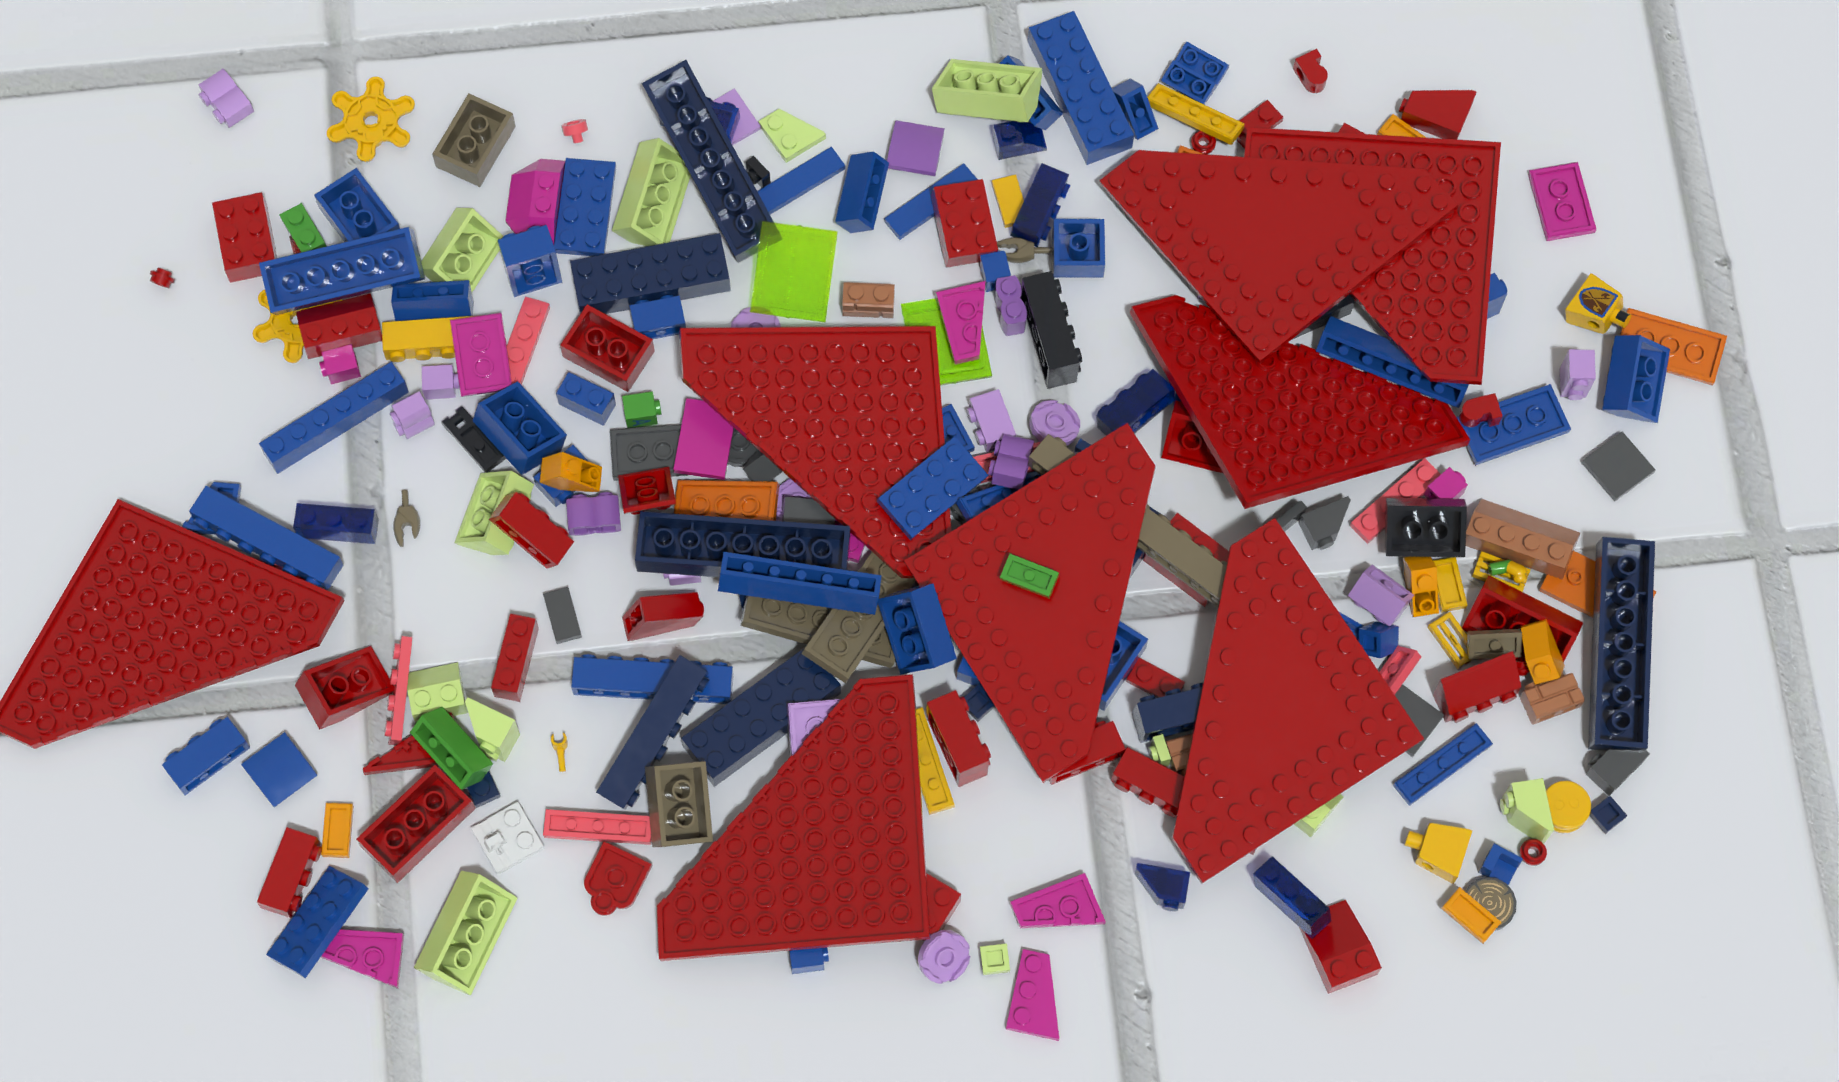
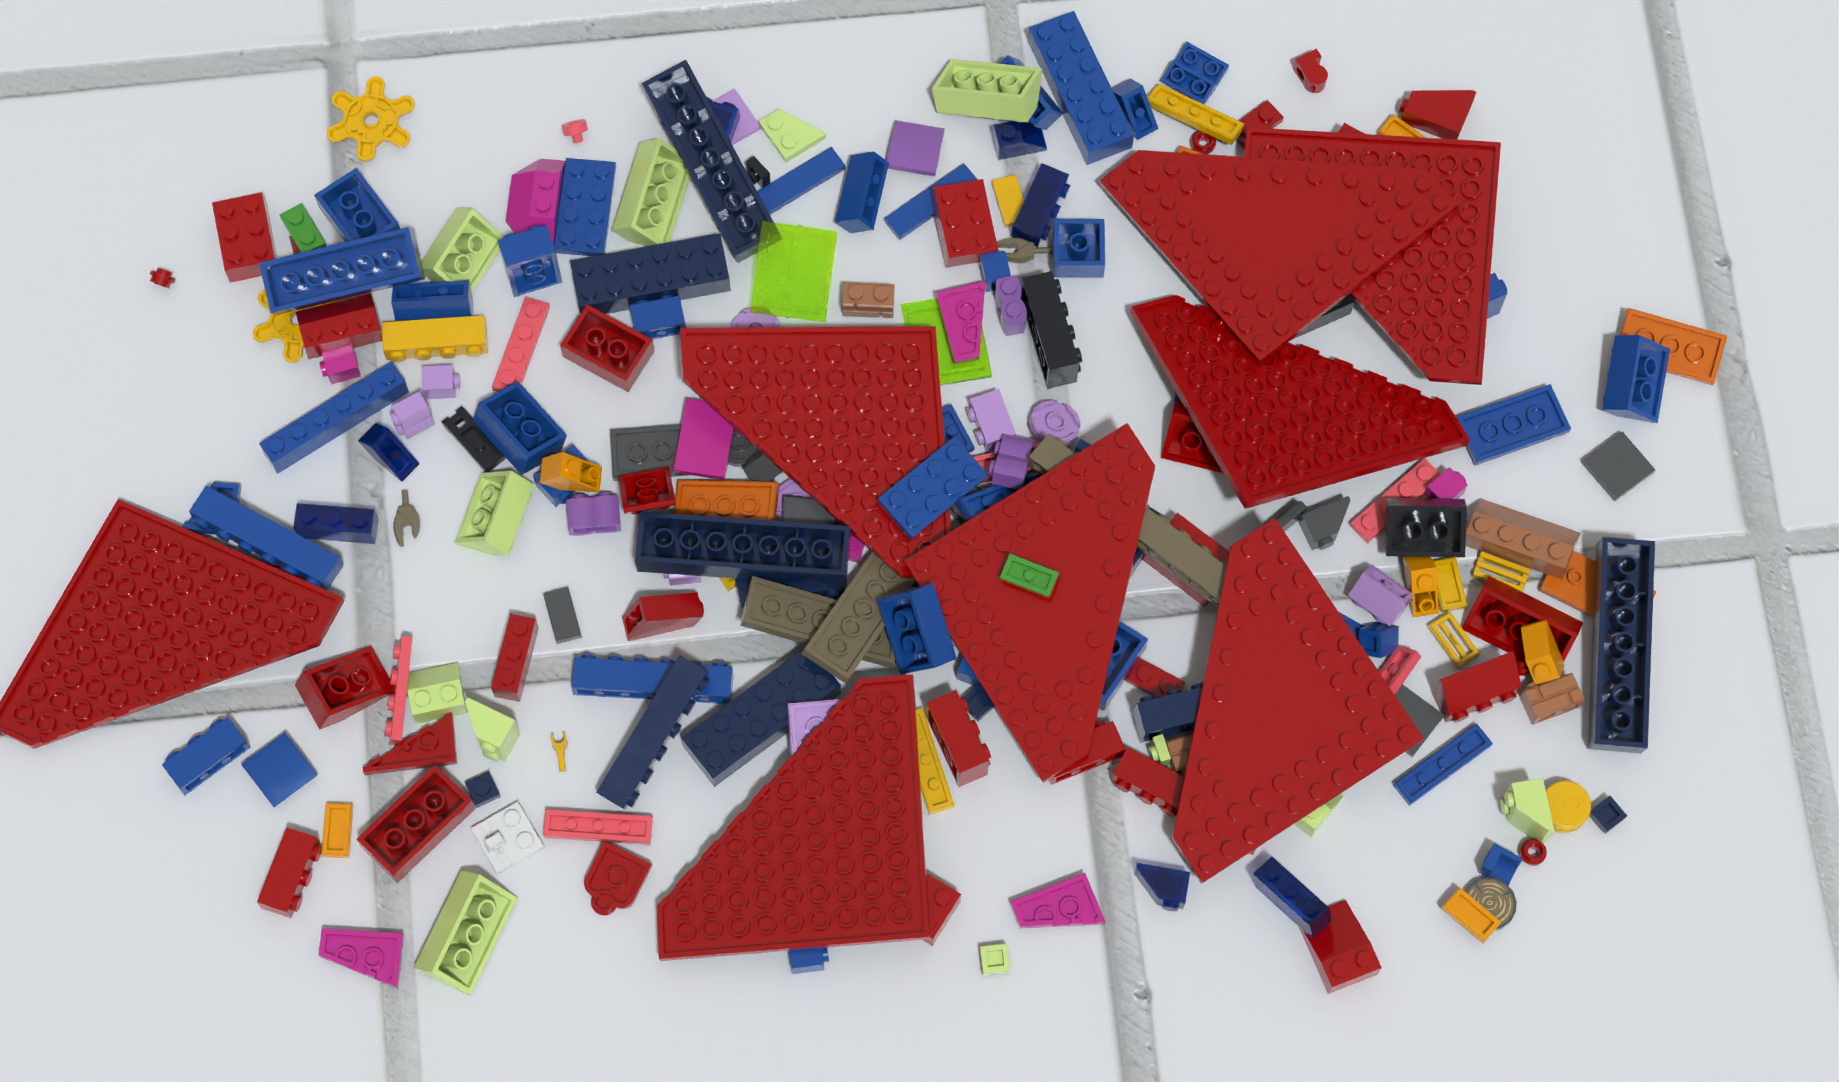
lavender brick [198,69,254,128] -> none
blue plate [266,866,369,978] -> none
bright green brick [410,707,493,790] -> none
dark tan brick [432,93,516,187] -> none
dark pink tile [450,313,512,397] -> none
red brick [489,492,574,569] -> none
blue brick [556,372,616,426] -> none
bright green brick [622,391,662,428] -> none
dark tan brick [645,761,713,847] -> none
blue brick [718,552,882,615] -> none
lavender tile [918,930,970,984] -> none
dark pink wing [1006,949,1059,1041] -> none
clear blue brick [1096,369,1175,436] -> none
blue brick [1316,316,1469,408] -> none
yellow torso [1404,823,1473,884] -> none
red leg [1459,393,1503,427] -> none
dark tan plate [1467,629,1522,659] -> none
arm [1488,559,1527,583] -> none
dark pink tile [1528,162,1597,241] -> none
lavender brick [1560,349,1596,400] -> none
yellow torso [1565,273,1631,334] -> none
dark grey slope [1586,750,1650,796] -> none
none -> clear blue slope [358,423,420,482]

